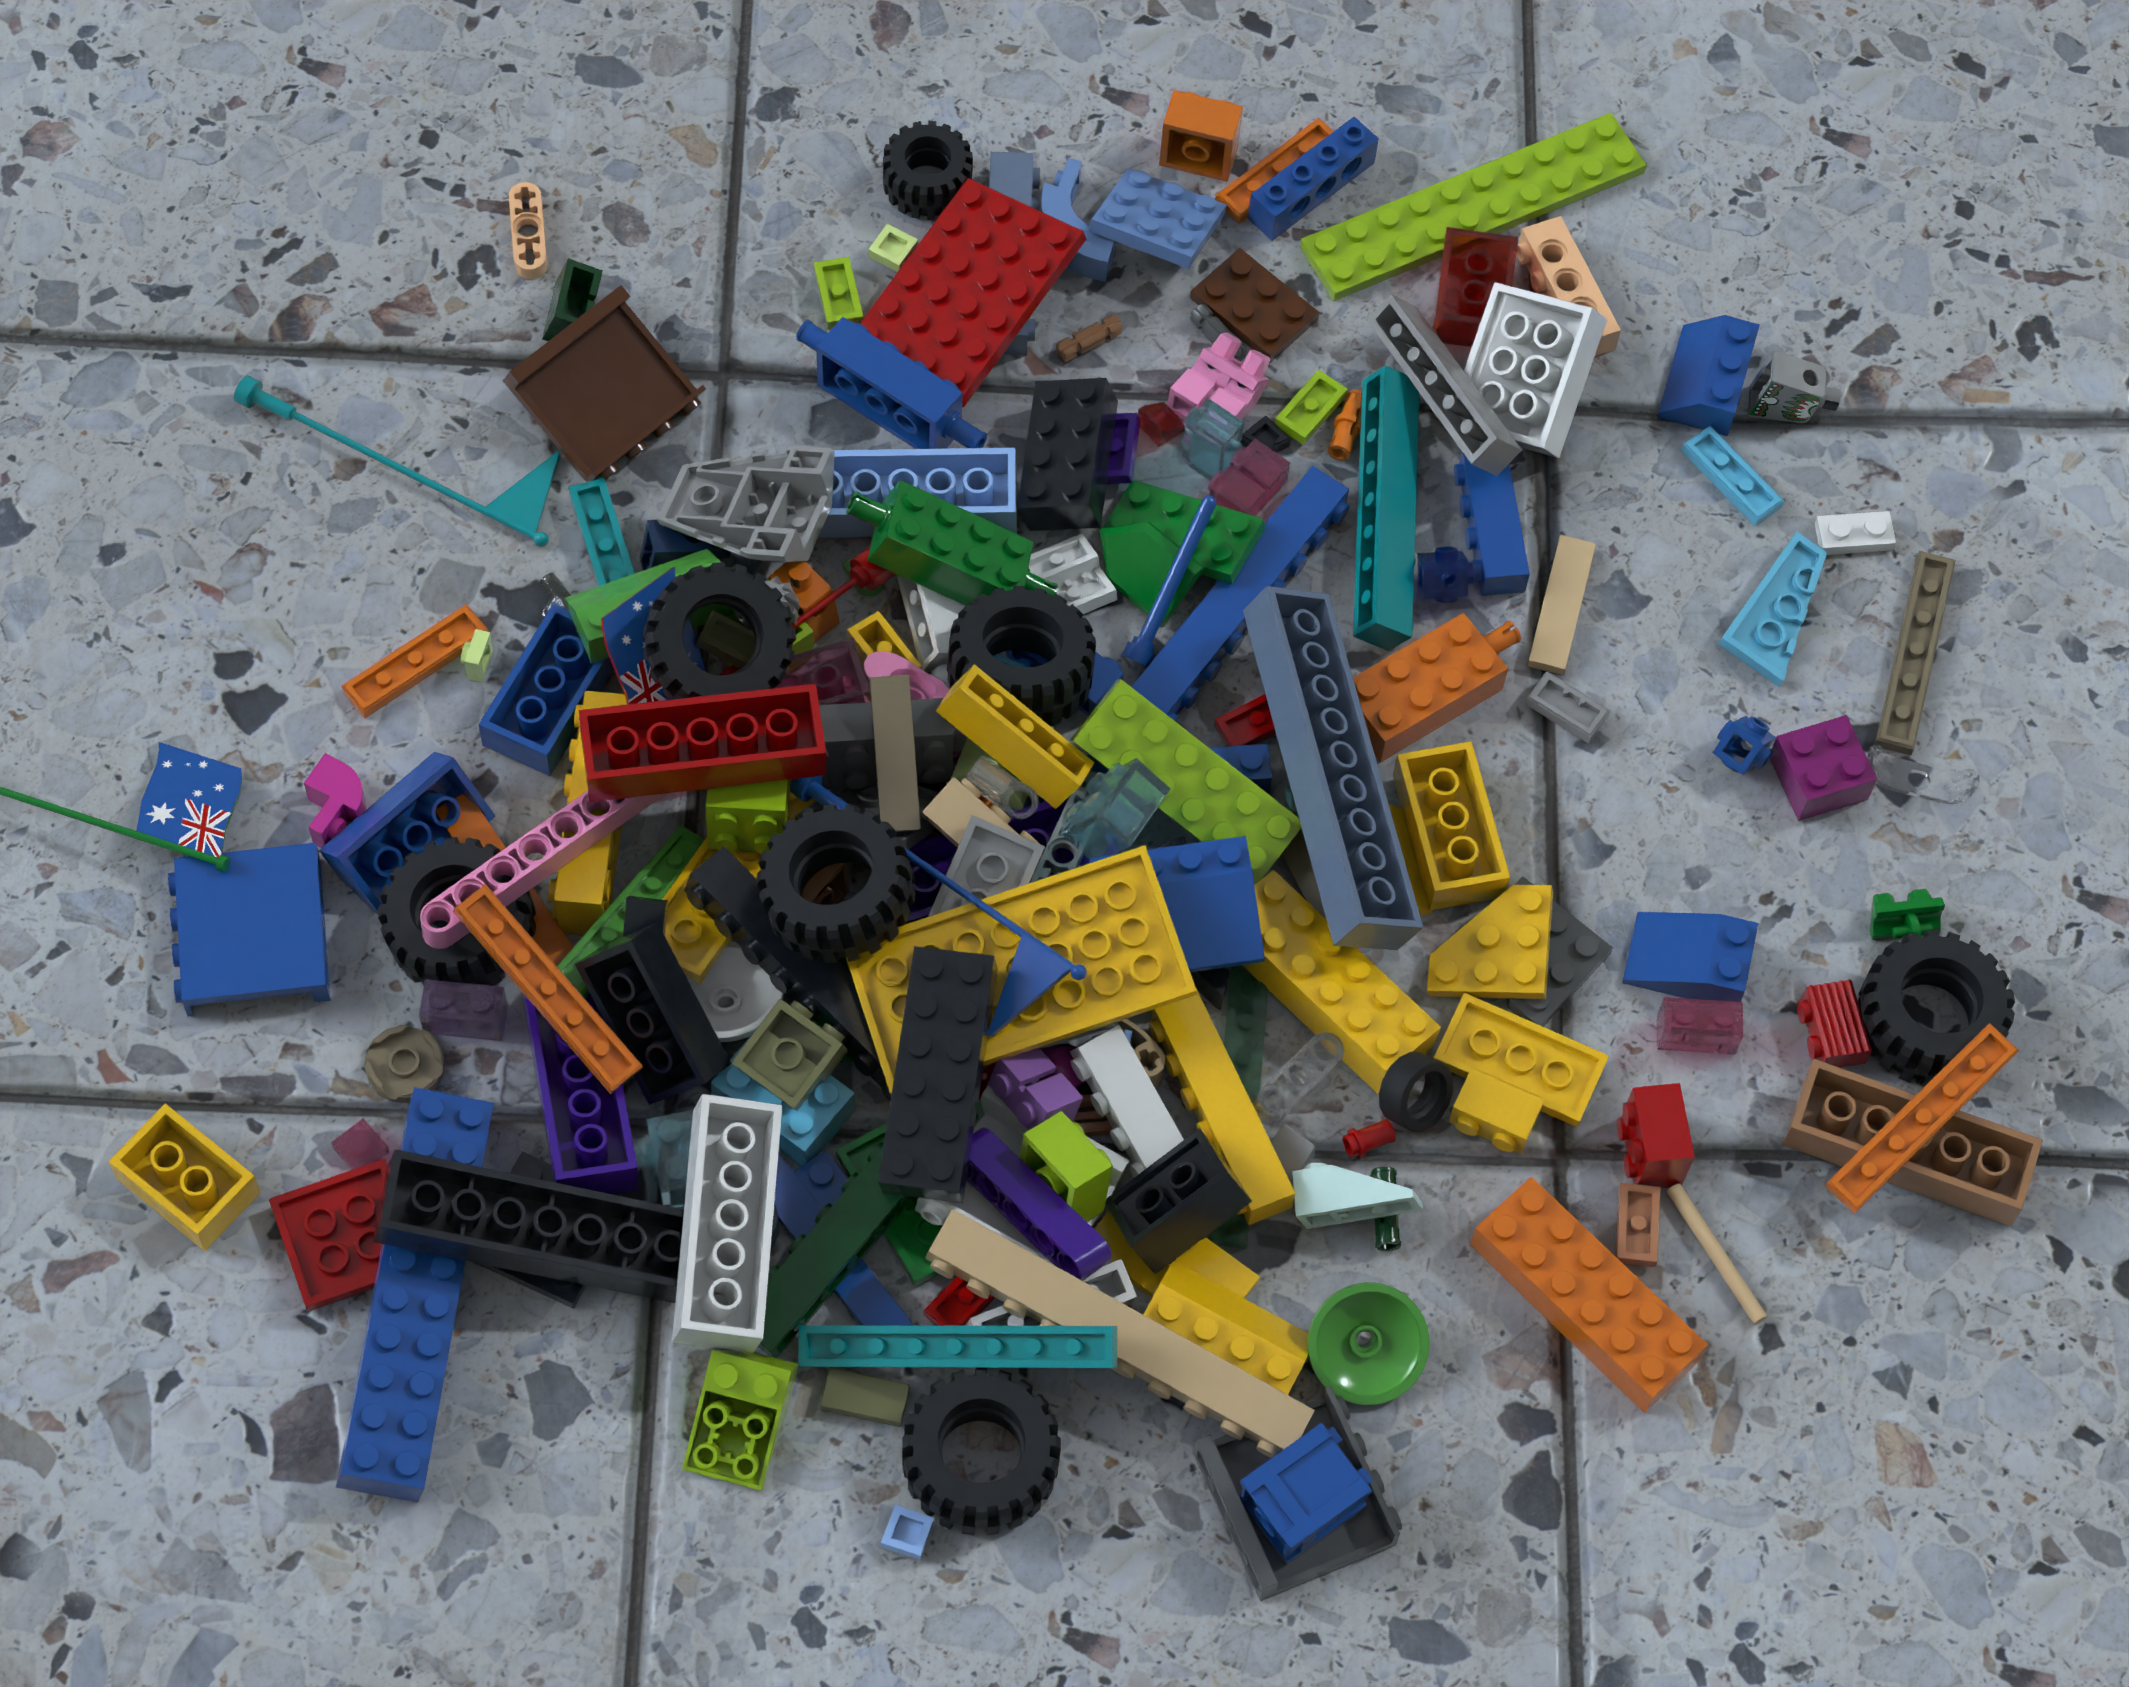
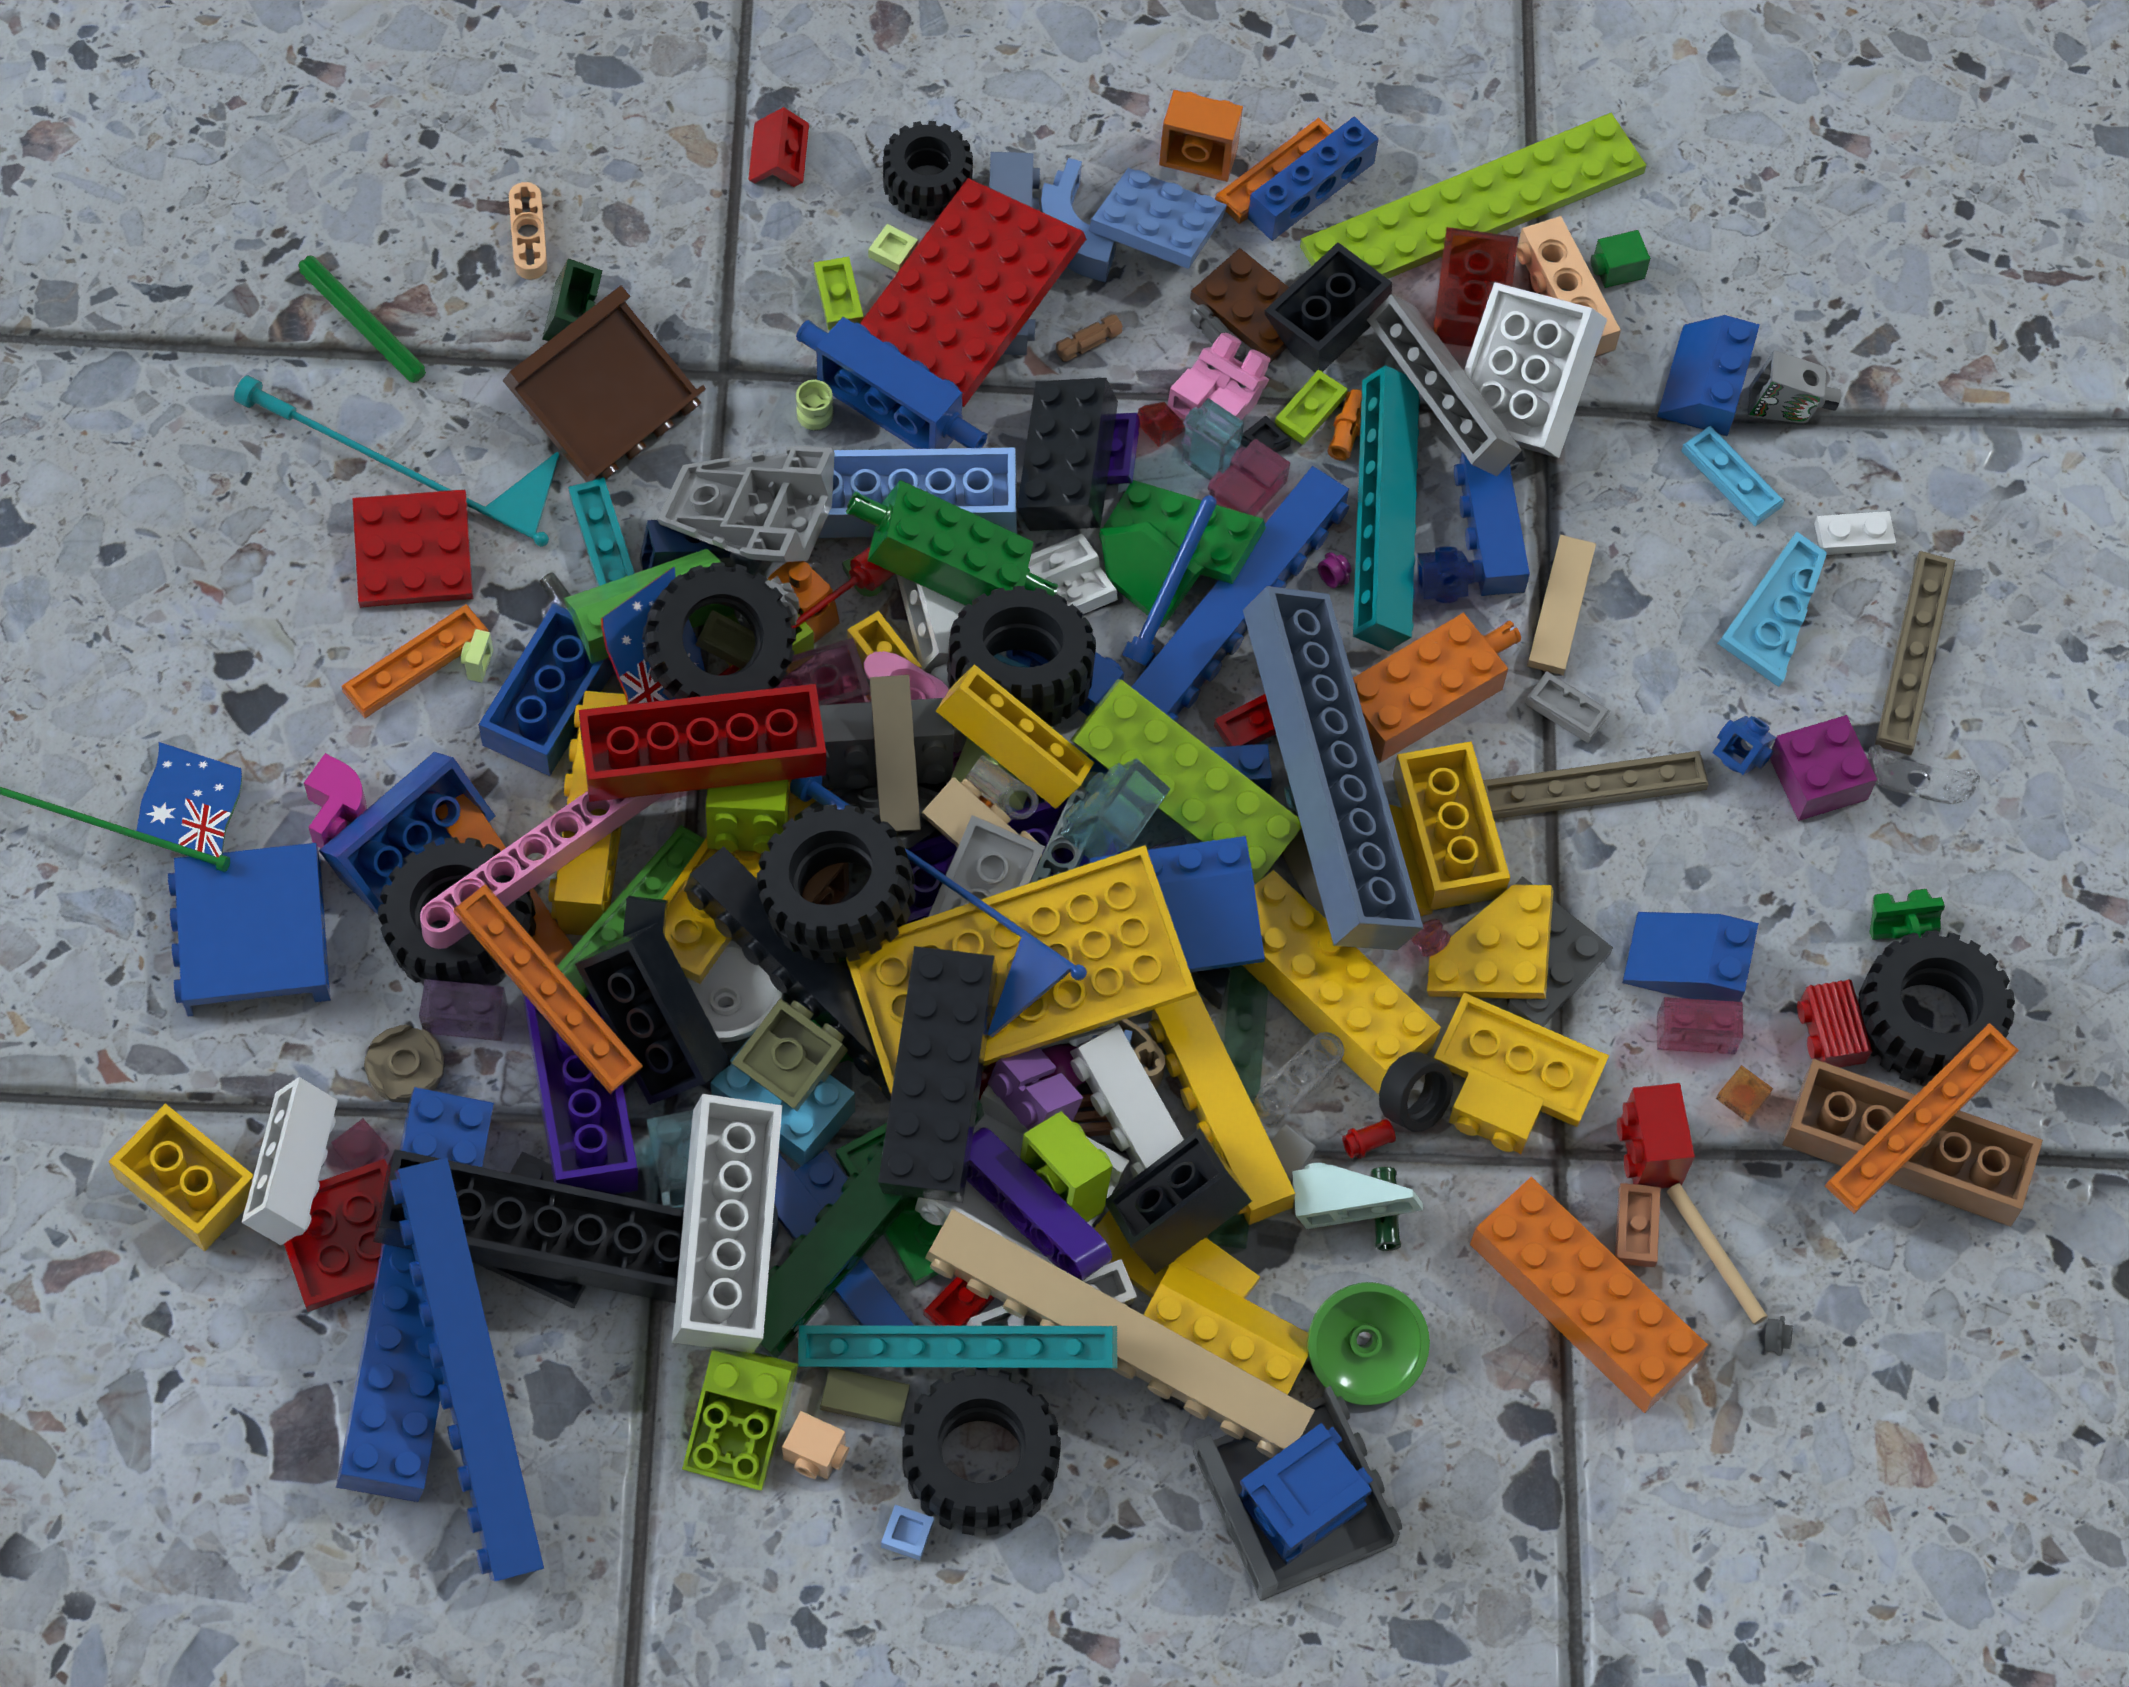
none -> white brick [241,1077,338,1245]
none -> green axle [298,255,426,383]
none -> red plate [352,489,473,608]
none -> blue brick [390,1157,544,1582]
none -> red panel [748,107,809,187]
none -> light nougat brick [782,1411,849,1480]
none -> yellowish green wheel [796,379,833,430]
none -> black slope [1264,242,1392,372]
none -> magenta plate [1317,552,1352,588]
none -> clear pink bush [1411,919,1451,957]
none -> dark tan tile [1483,751,1709,819]
none -> green brick [1591,230,1651,288]
none -> clear orange plate [1716,1065,1773,1122]
none -> dark grey plate [1765,1316,1793,1356]

